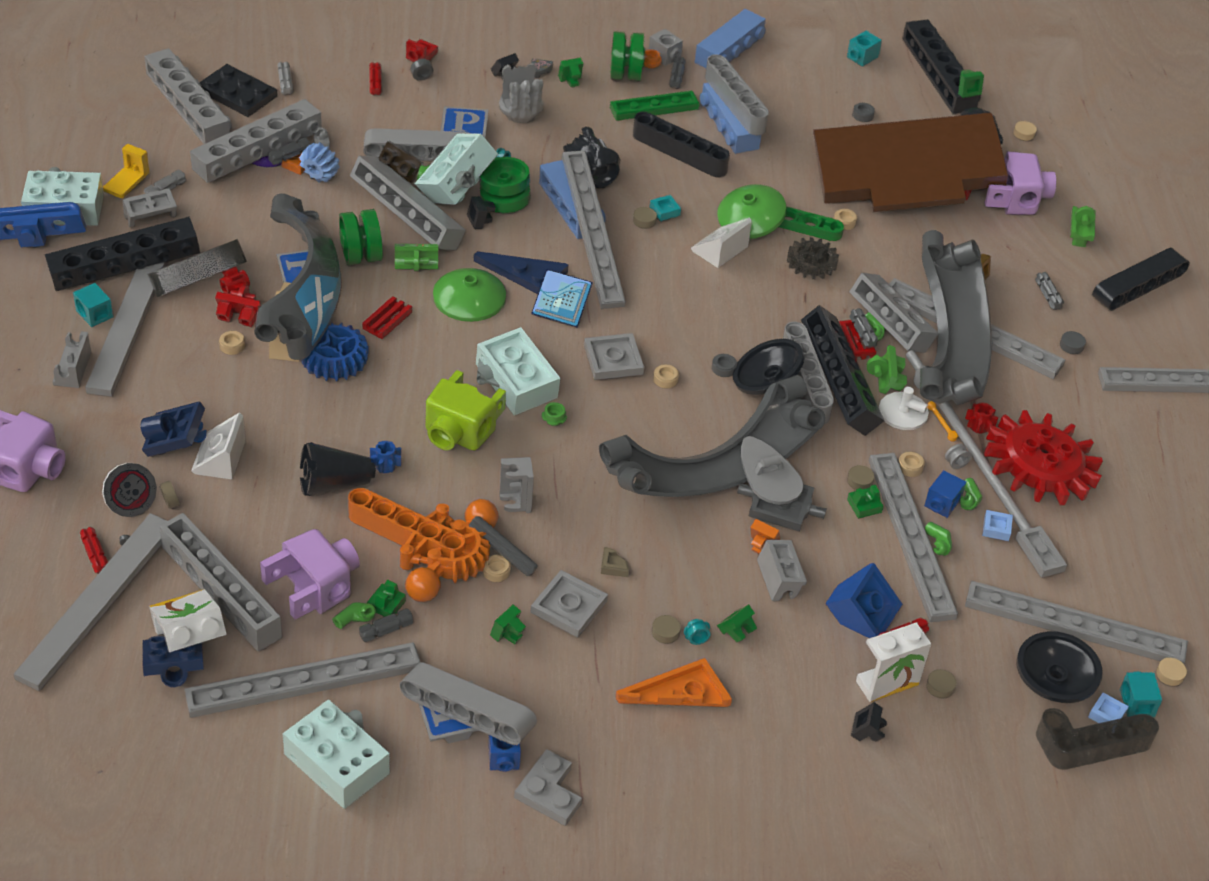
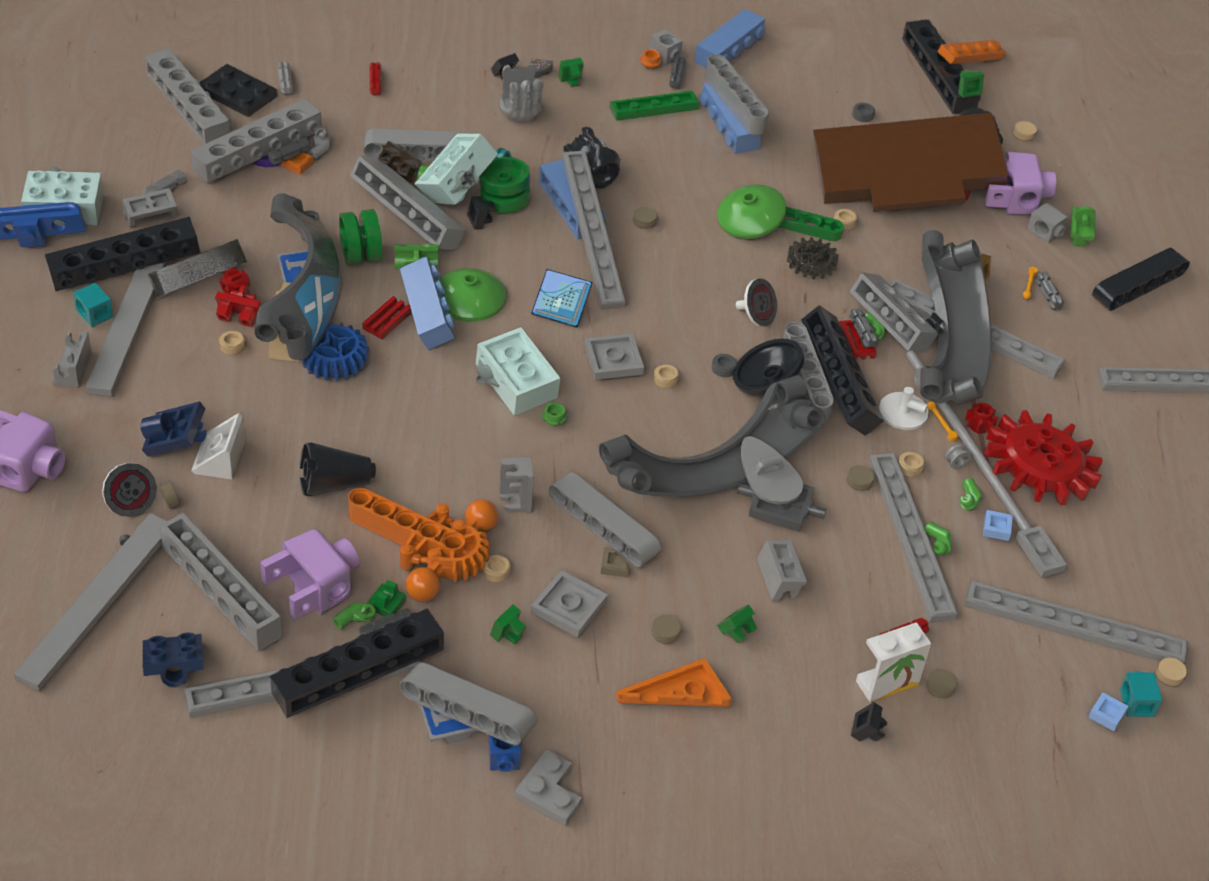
red axle [80,527,108,574] -> none
yellow bracket [103,143,150,198] -> none
white panel [149,589,226,652] -> none
light aqua piece [283,699,390,809] -> none
light blue gear [299,142,340,182] -> none
blue gear [370,441,401,473] -> none
red bracket [406,39,438,62] -> none
dark grey tile [410,59,433,81] -> none
lime piece [425,370,506,451] -> none
piece [441,106,488,138] -> none
dark grey axle [469,516,538,576] -> none
dark blue wing [474,251,569,295] -> none
green wheel [610,31,645,81] -> none
black beam [633,112,730,178] -> none
teal plate [649,195,681,221] -> none
teal plate [684,619,711,645] -> none
white slope [691,218,752,268] -> none
orange tile [750,519,780,554] -> none
blue slope [826,563,902,638] -> none
teal brick [847,30,882,67] -> none
green tile [847,485,883,519] -> none
bright green hips [866,345,907,394] -> none
blue brick [924,470,966,518] -> none
black dish [1016,631,1103,703] -> none
clear smoke beam [1036,708,1159,770] -> none
dark grey tile [1060,331,1086,354] -> none
none -> black brick [270,608,444,718]
none -> medium blue brick [400,257,456,350]
none -> light grey beam [549,472,661,567]
none -> shield [736,278,777,327]
none -> black hand [925,311,944,334]
none -> orange plate [937,40,1007,64]
none -> light orange hinge [1022,267,1038,300]
none -> light grey brick [1027,203,1068,243]

